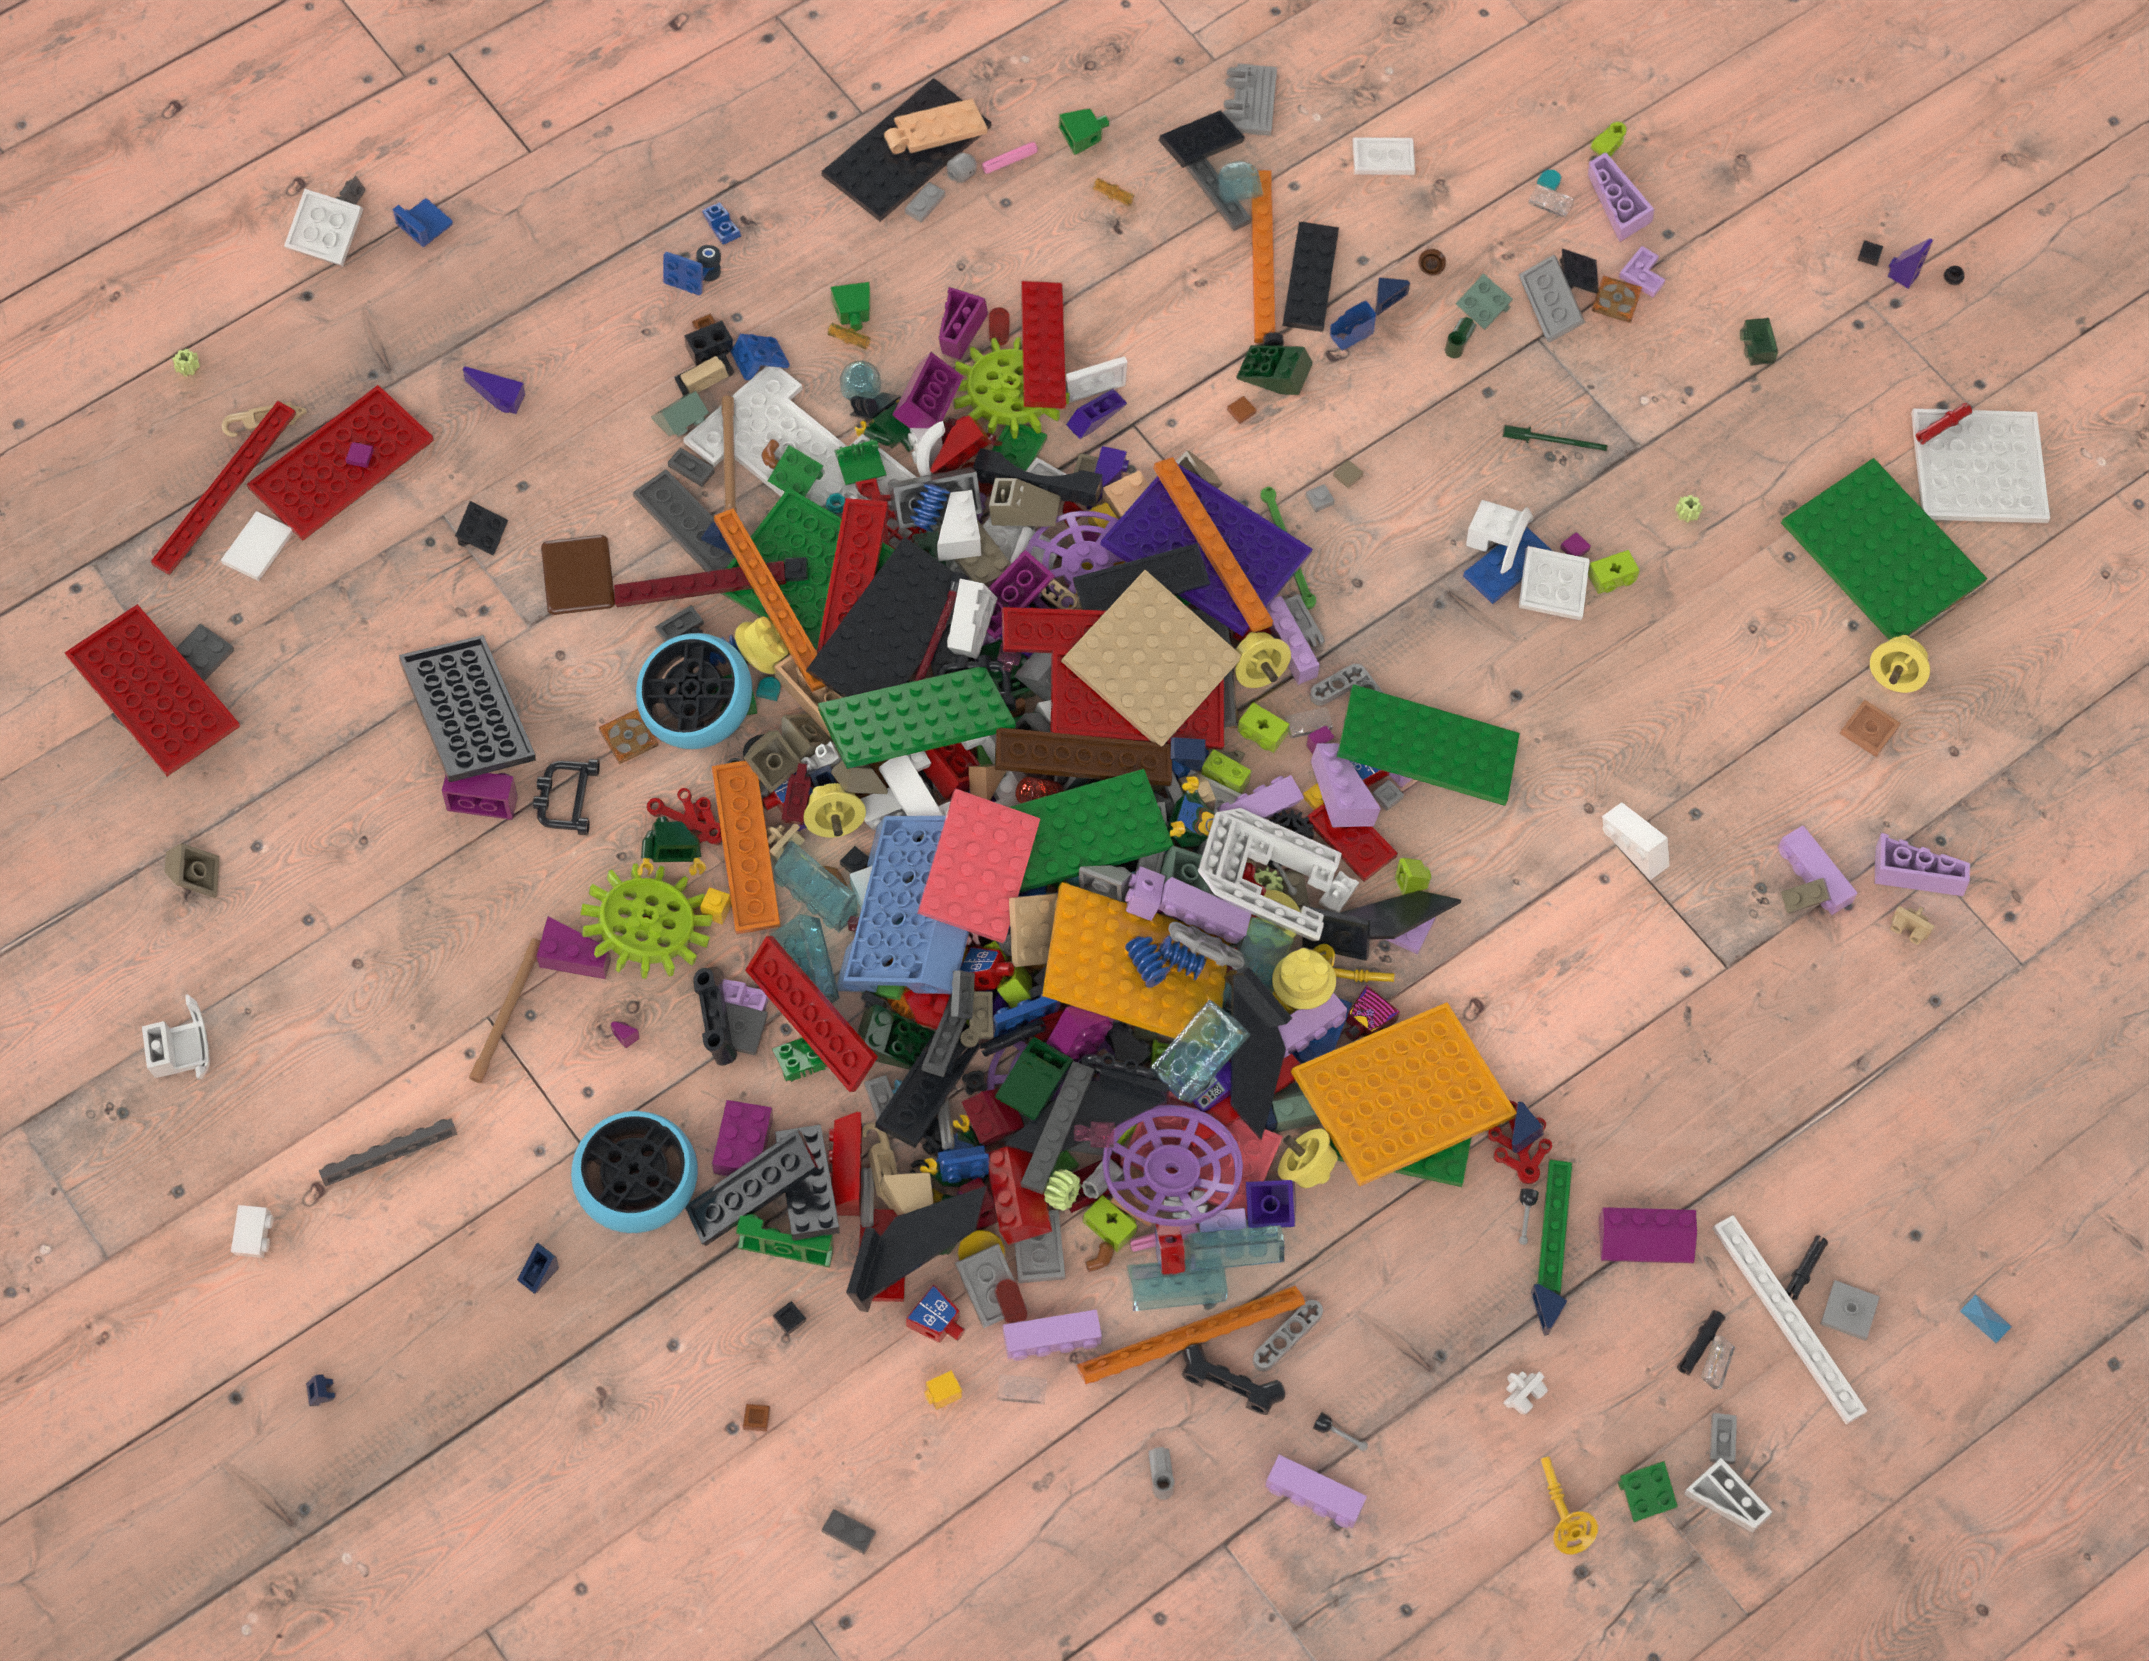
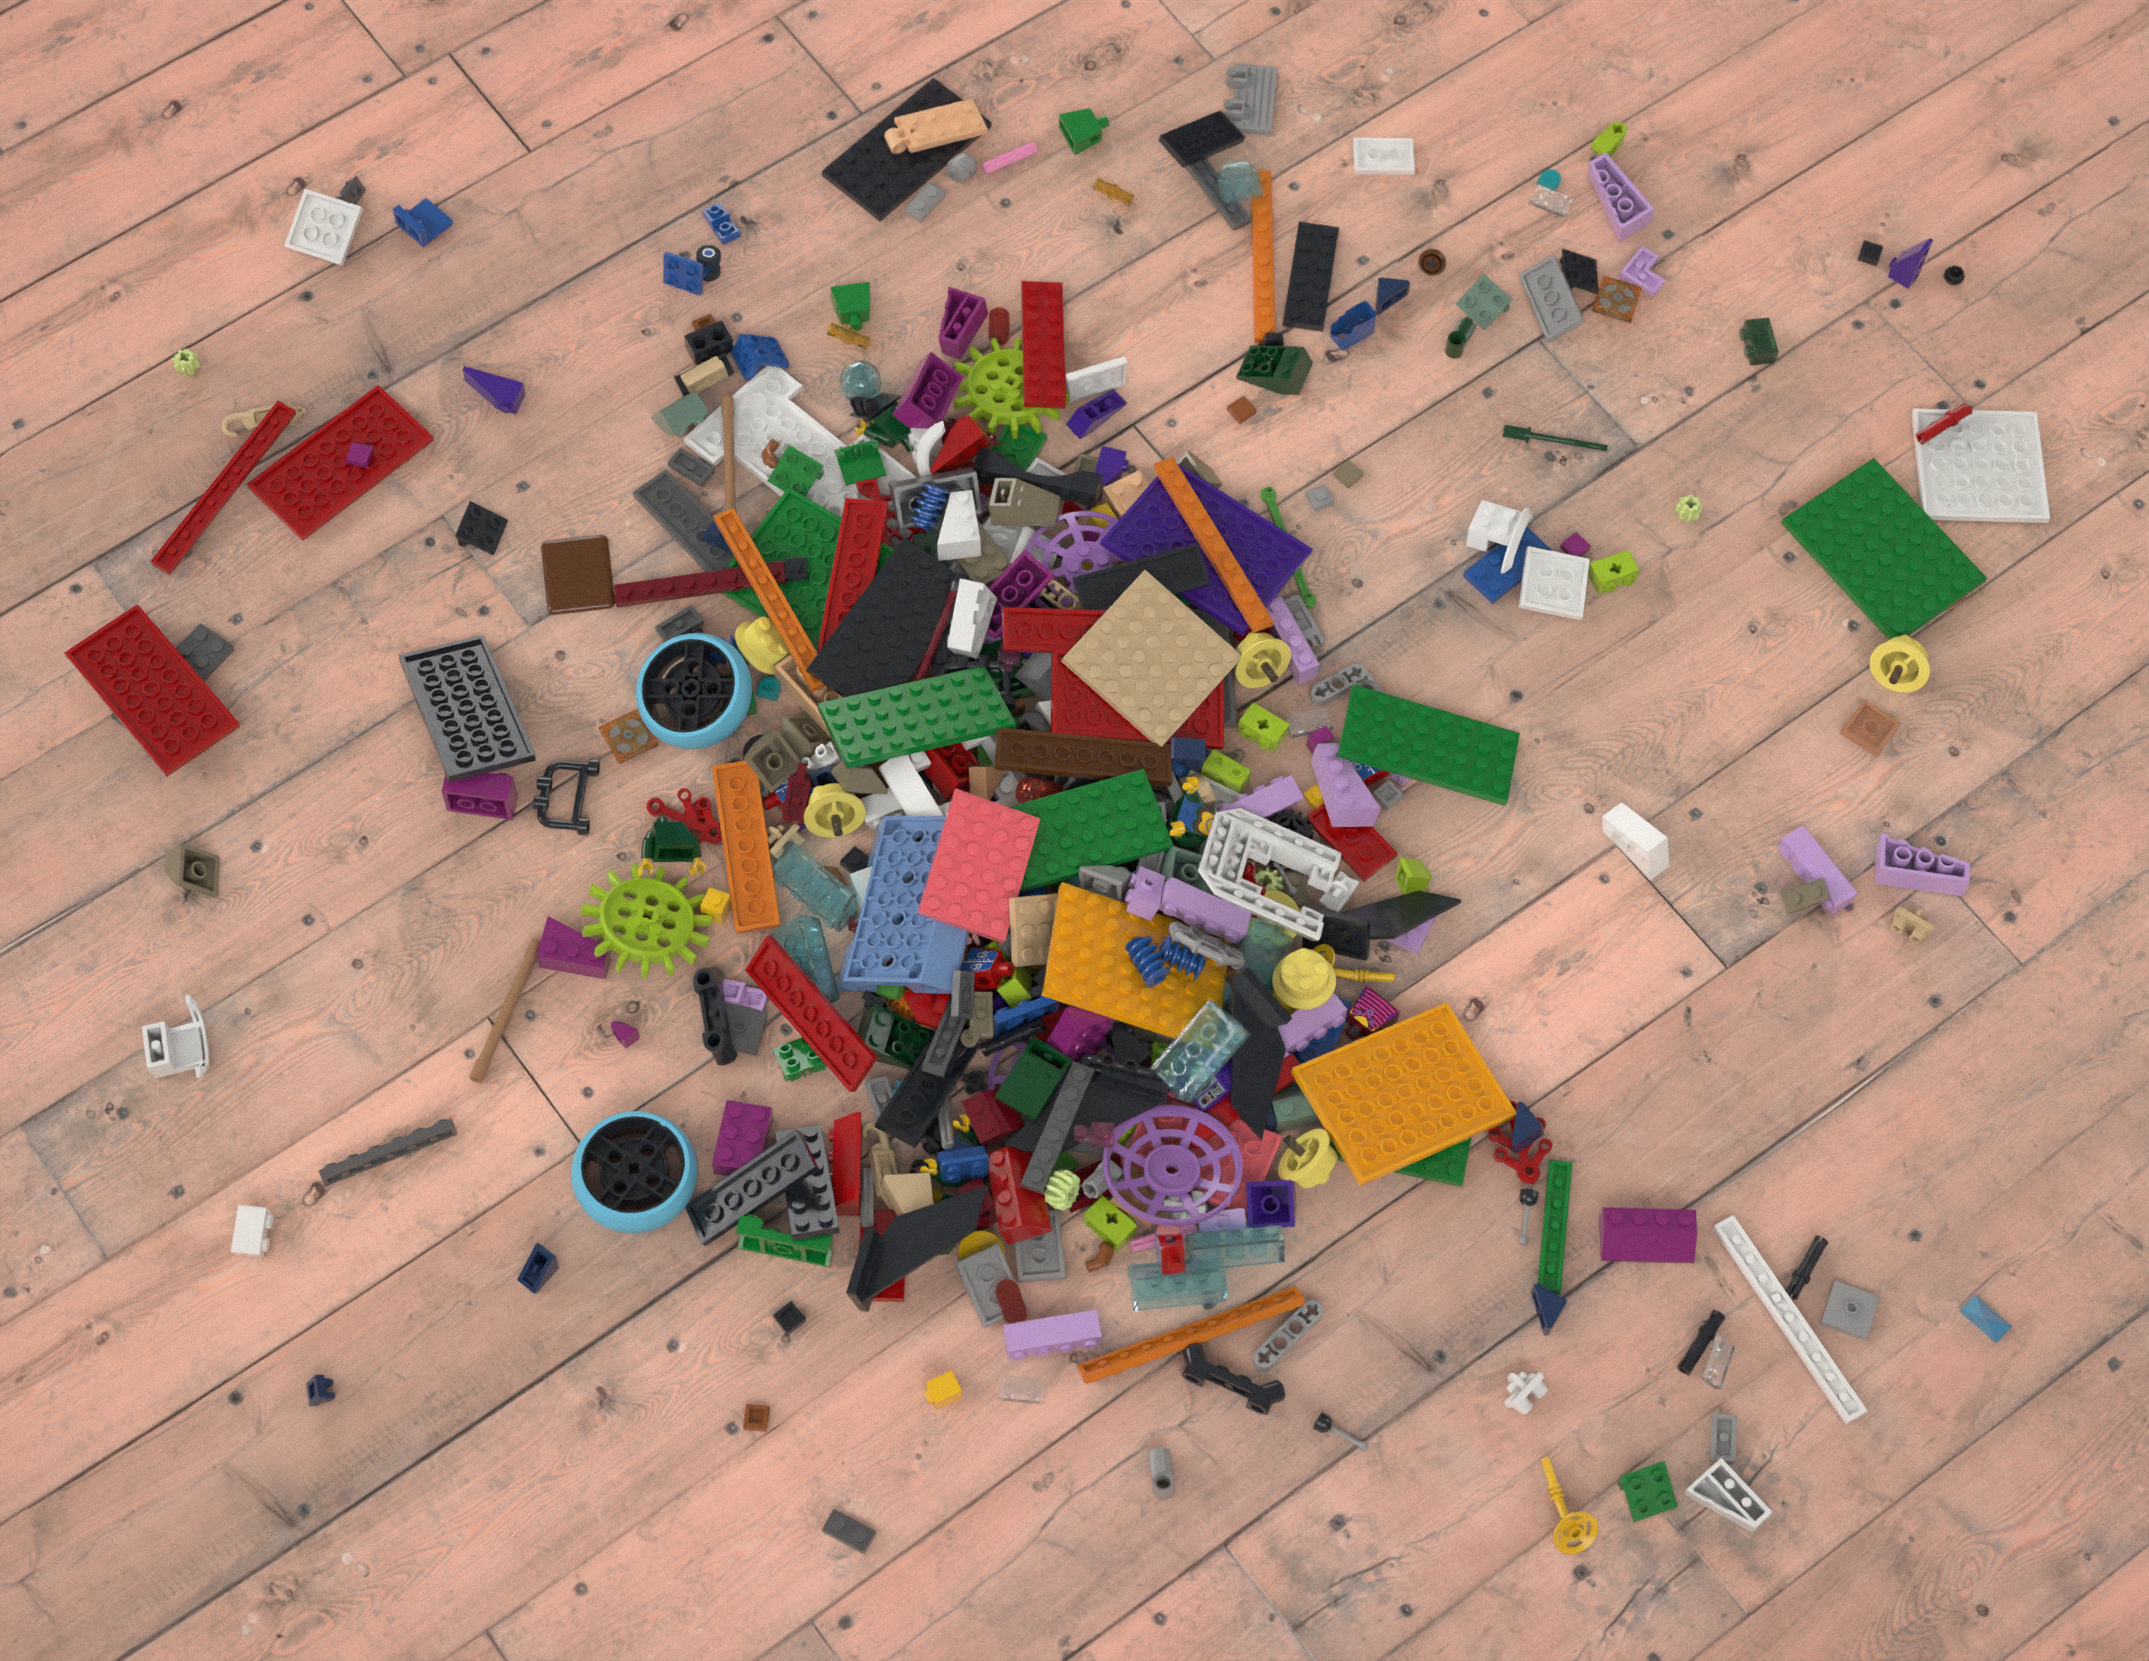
white tile [221,511,294,581] -> none
teal plate [826,493,845,514] -> none
torso [906,1284,966,1343] -> none
lavender brick [1265,1455,1367,1528] -> none

